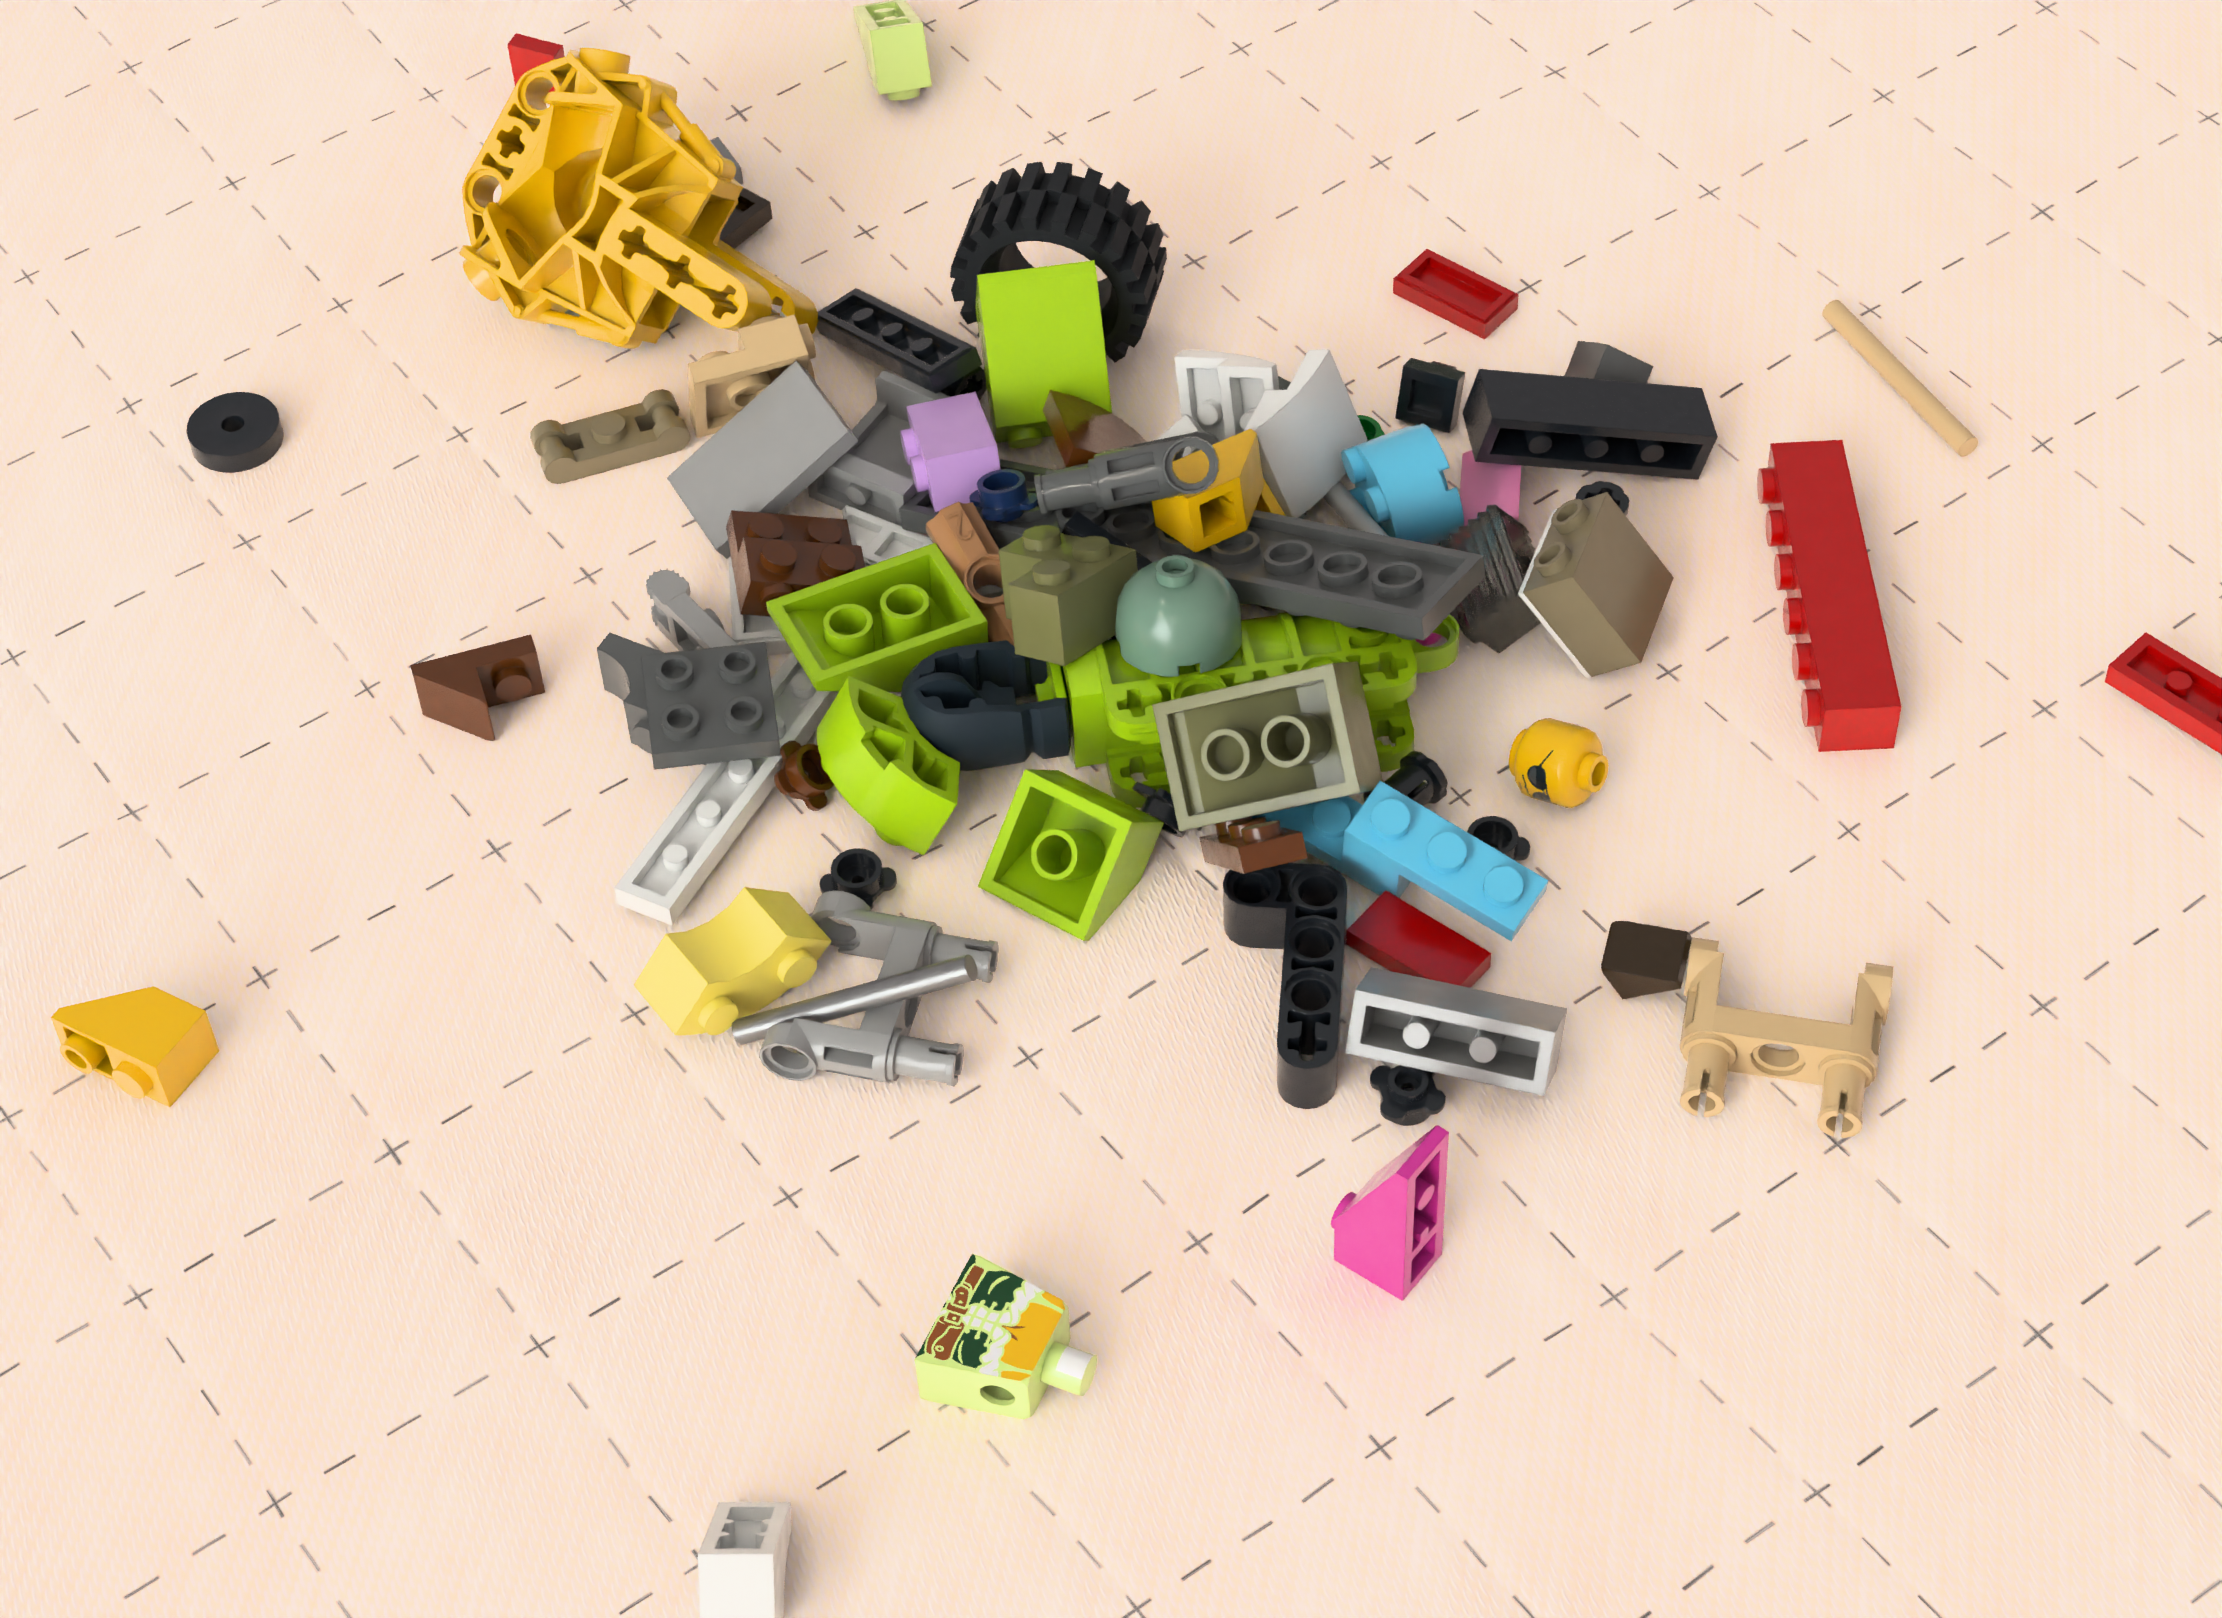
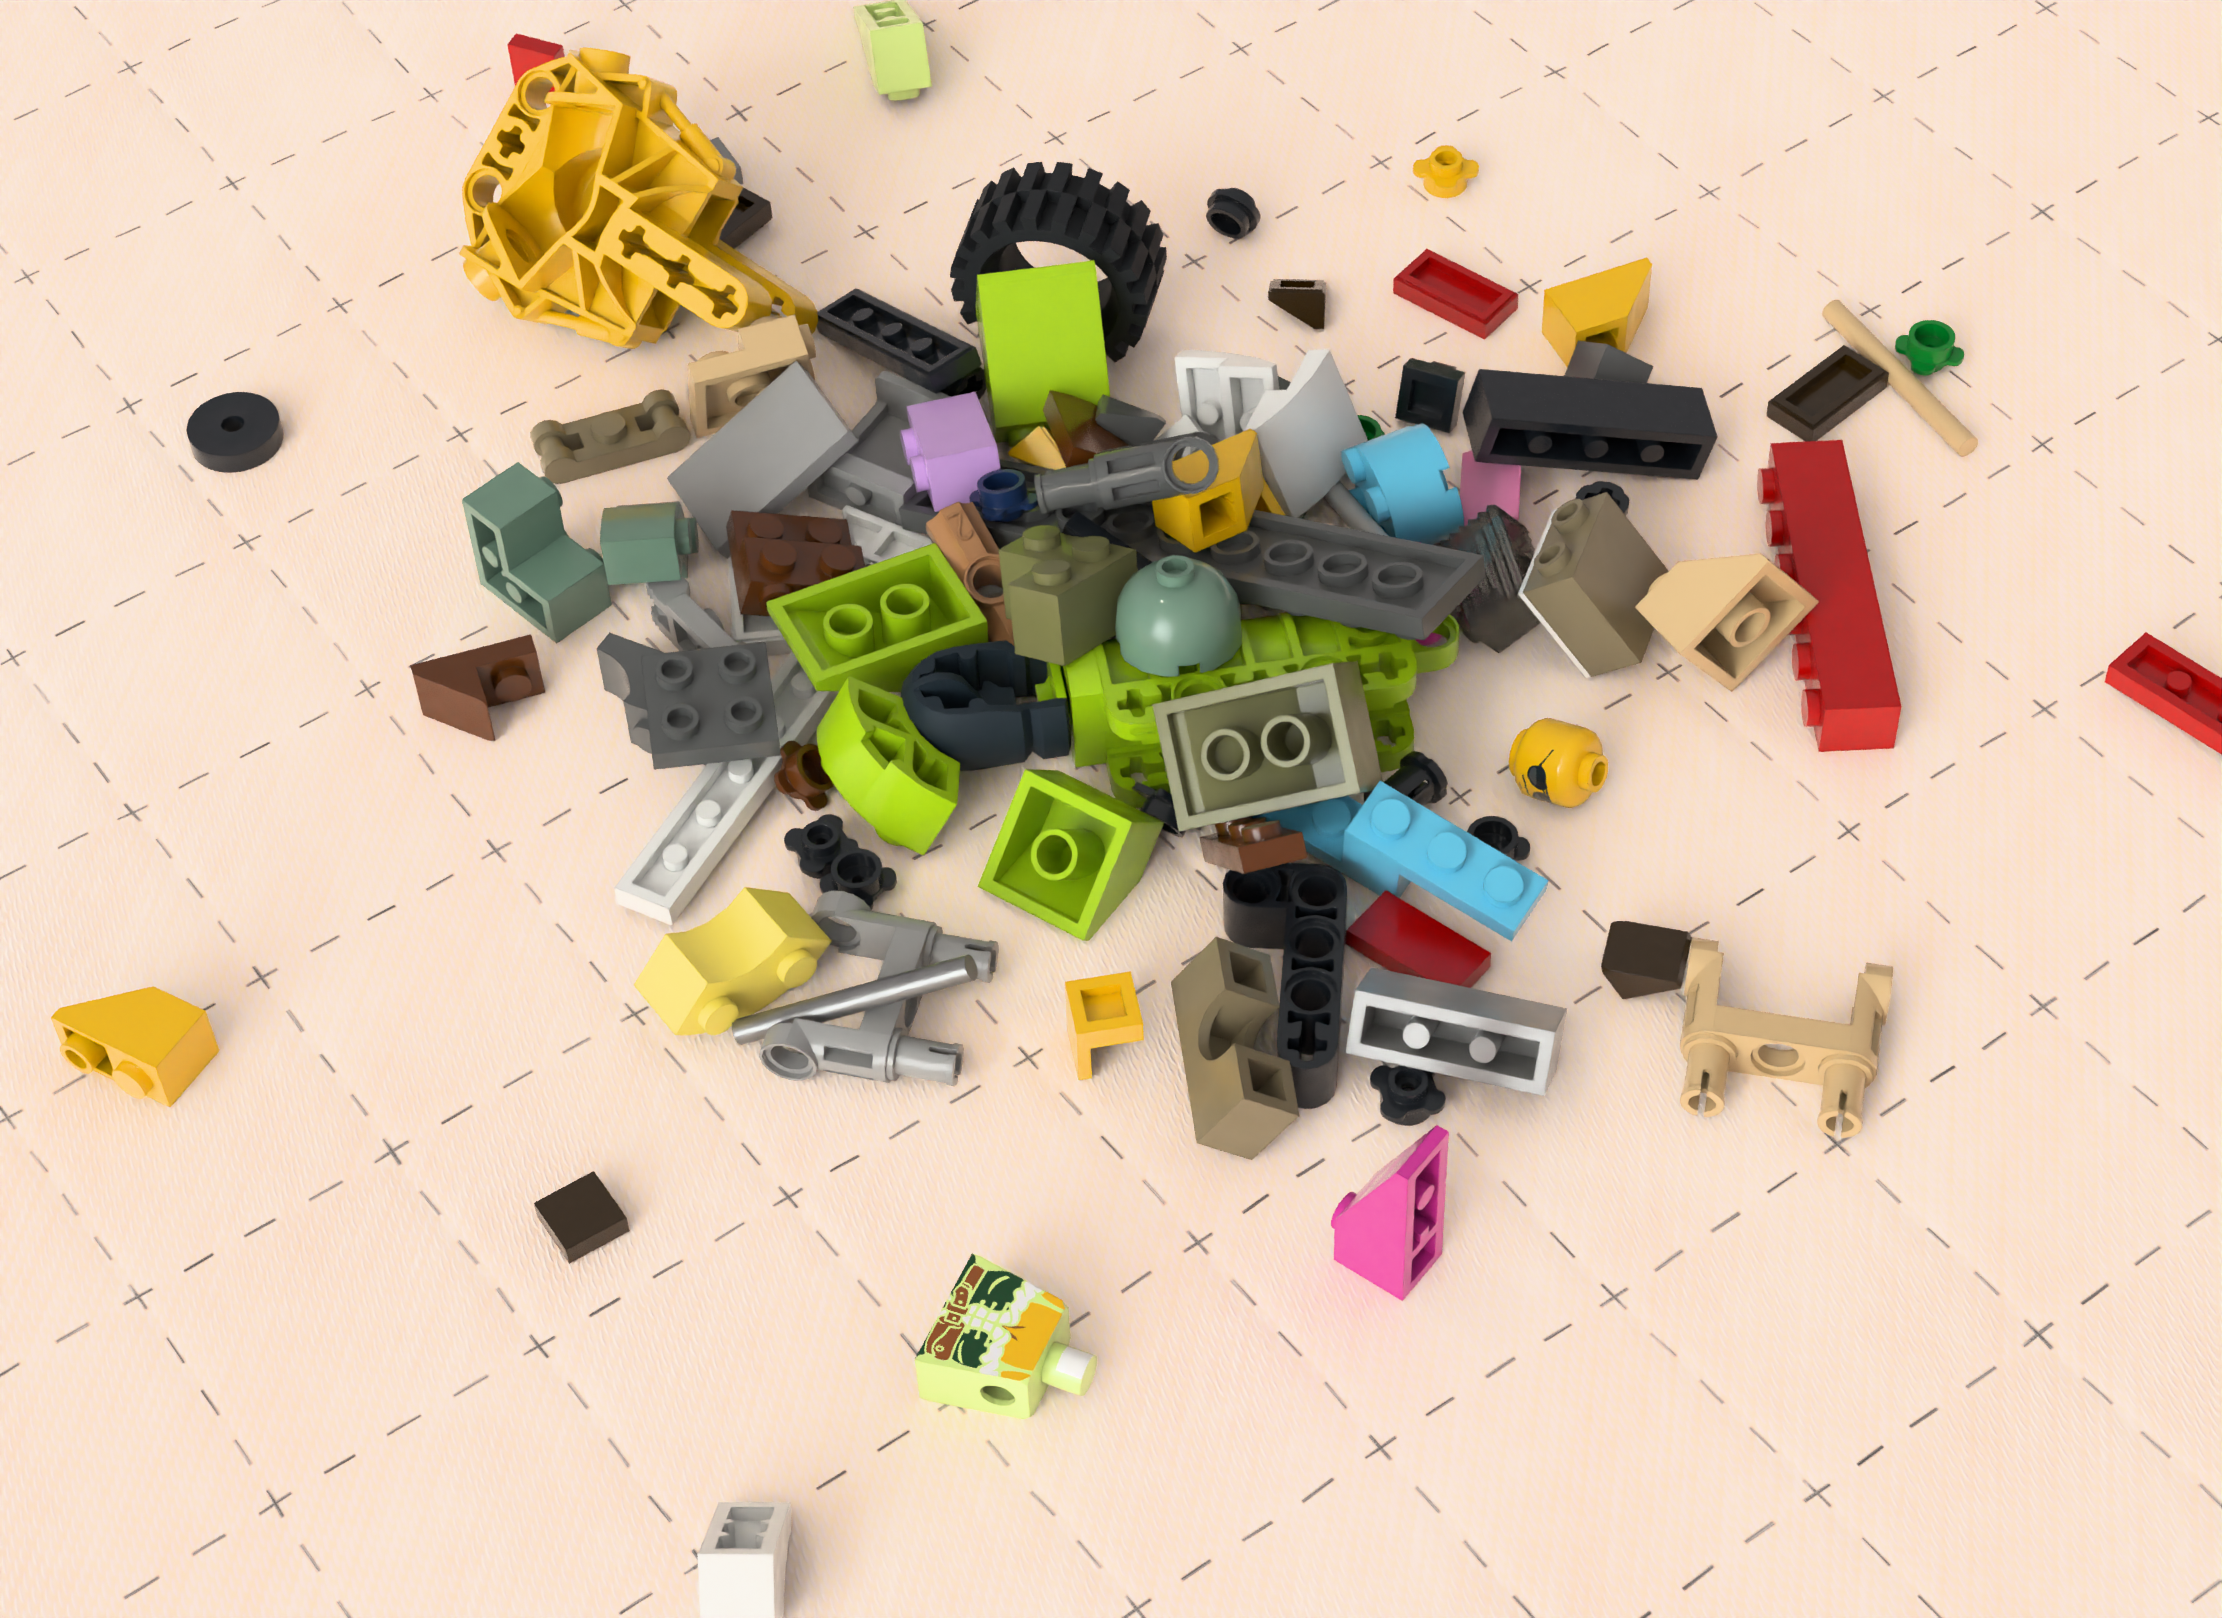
none -> sand green brick [461,462,612,644]
none -> dark brown tile [534,1171,630,1264]
none -> sand green brick [600,501,699,585]
none -> black plate [784,814,859,879]
none -> yellow slope [1008,426,1066,470]
none -> yellow panel [1065,971,1144,1080]
none -> dark grey slope [1095,395,1166,445]
none -> dark tan arch [1171,937,1300,1160]
none -> black plate [1206,188,1261,239]
none -> dark brown slope [1268,279,1326,329]
none -> yellow plate [1413,145,1479,198]
none -> yellow slope [1542,257,1652,367]
none -> tan slope [1635,553,1819,692]
none -> dark brown tile [1766,345,1889,441]
none -> green plate [1895,320,1964,376]

